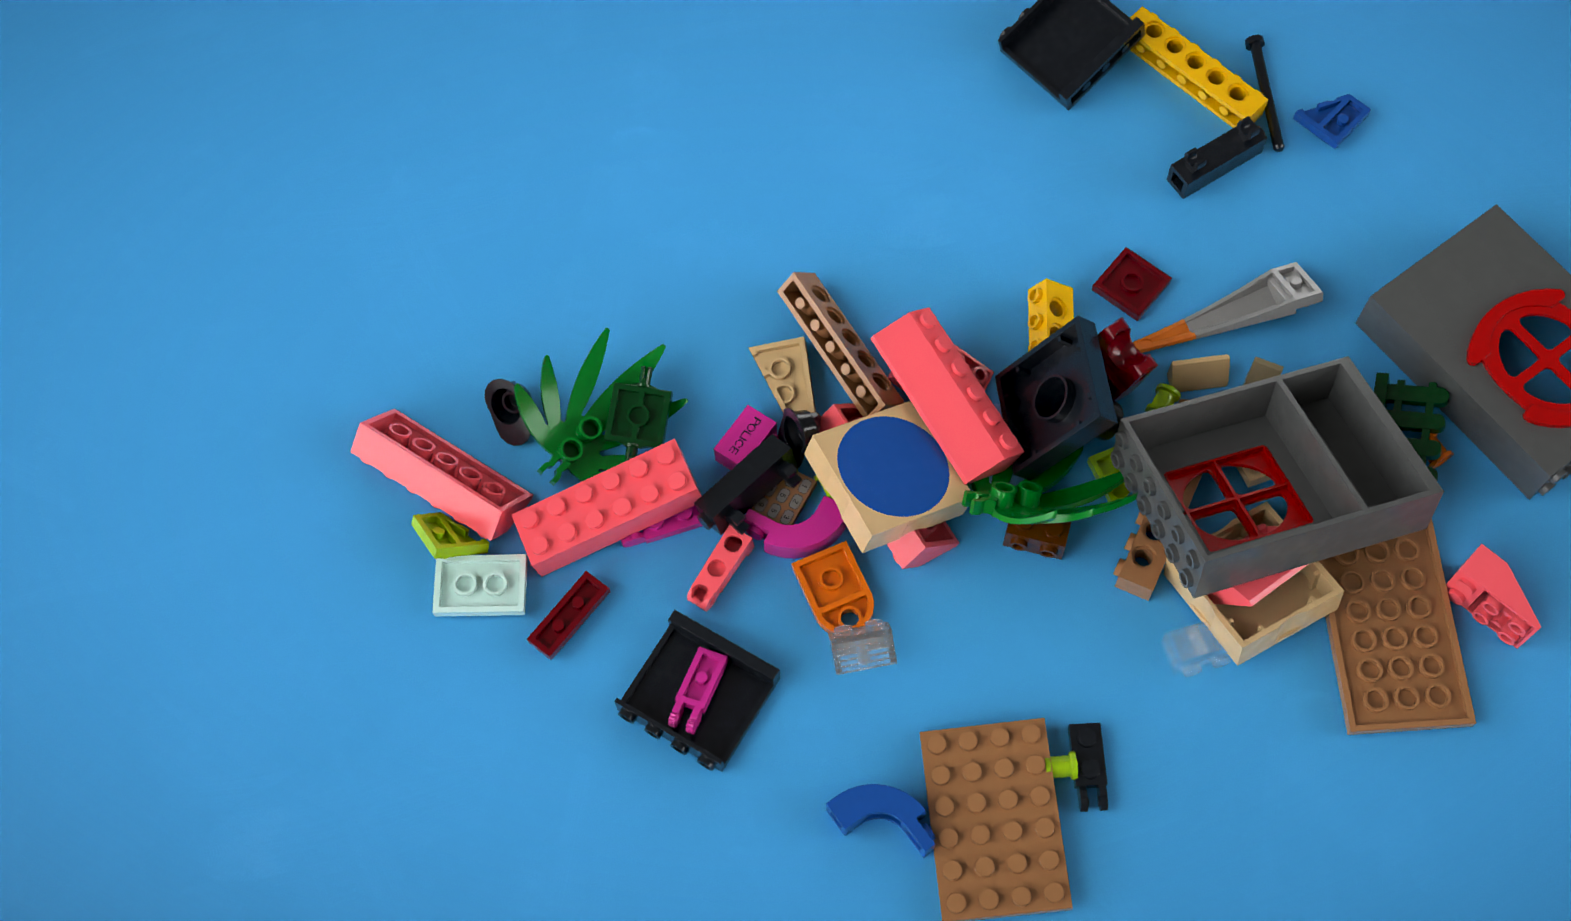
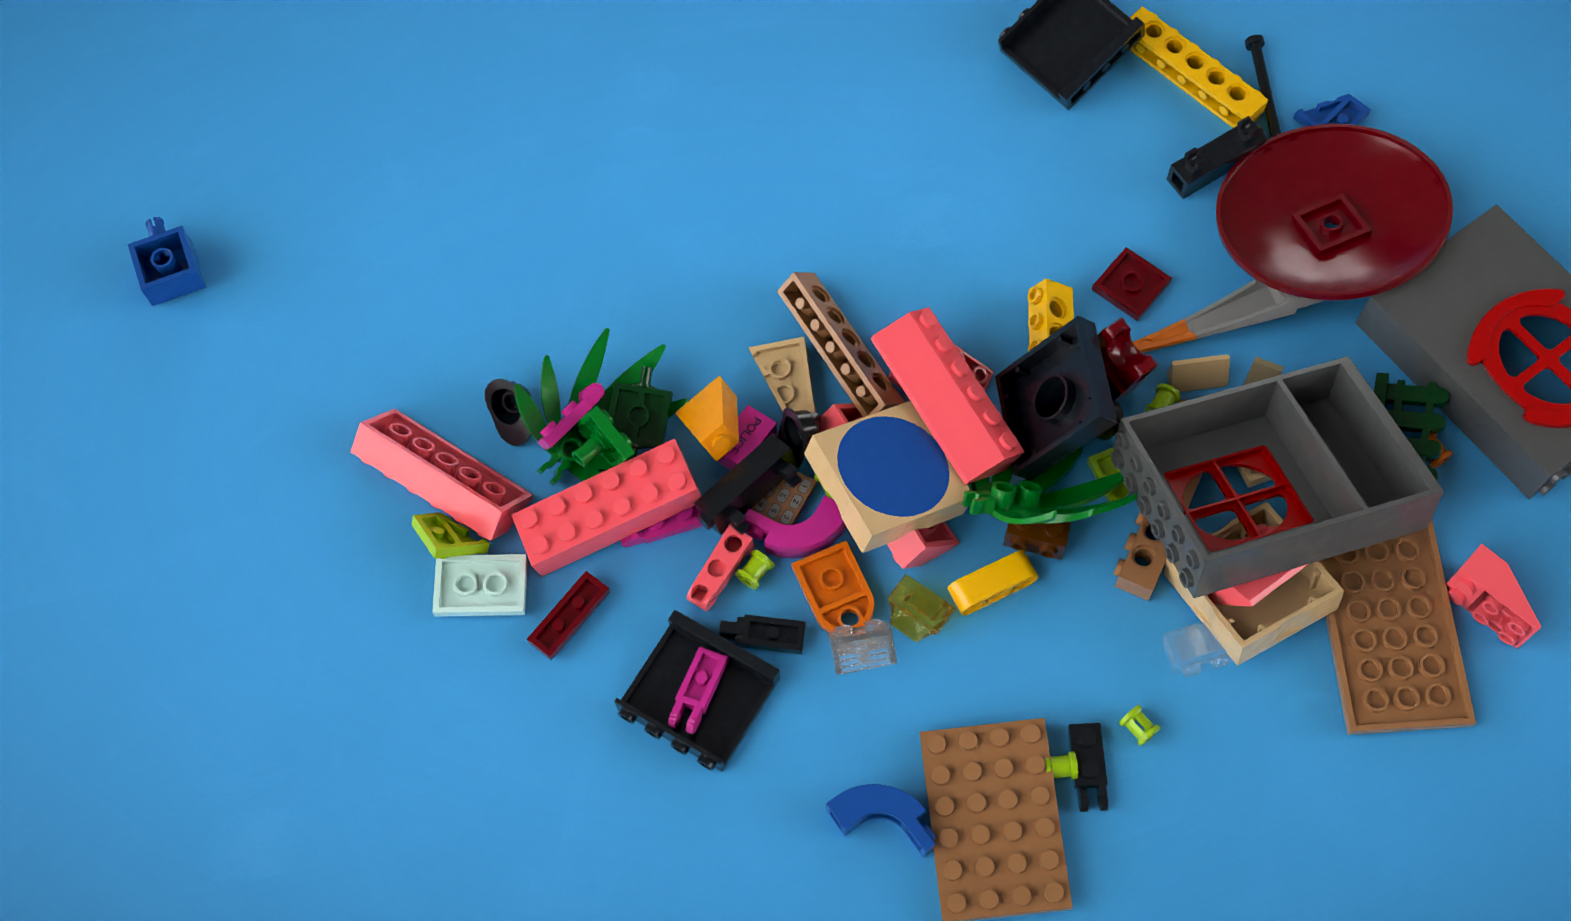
none -> blue brick [127,217,206,306]
none -> dark pink hinge [537,382,605,450]
none -> green plate [572,406,635,467]
none -> light orange slope [675,375,739,461]
none -> black hinge [719,614,805,654]
none -> lime bush [735,550,774,590]
none -> clear yellow slope [888,574,956,642]
none -> yellow beam [947,550,1039,616]
none -> lime bush [1119,704,1161,747]
none -> dark red dish [1216,124,1453,300]

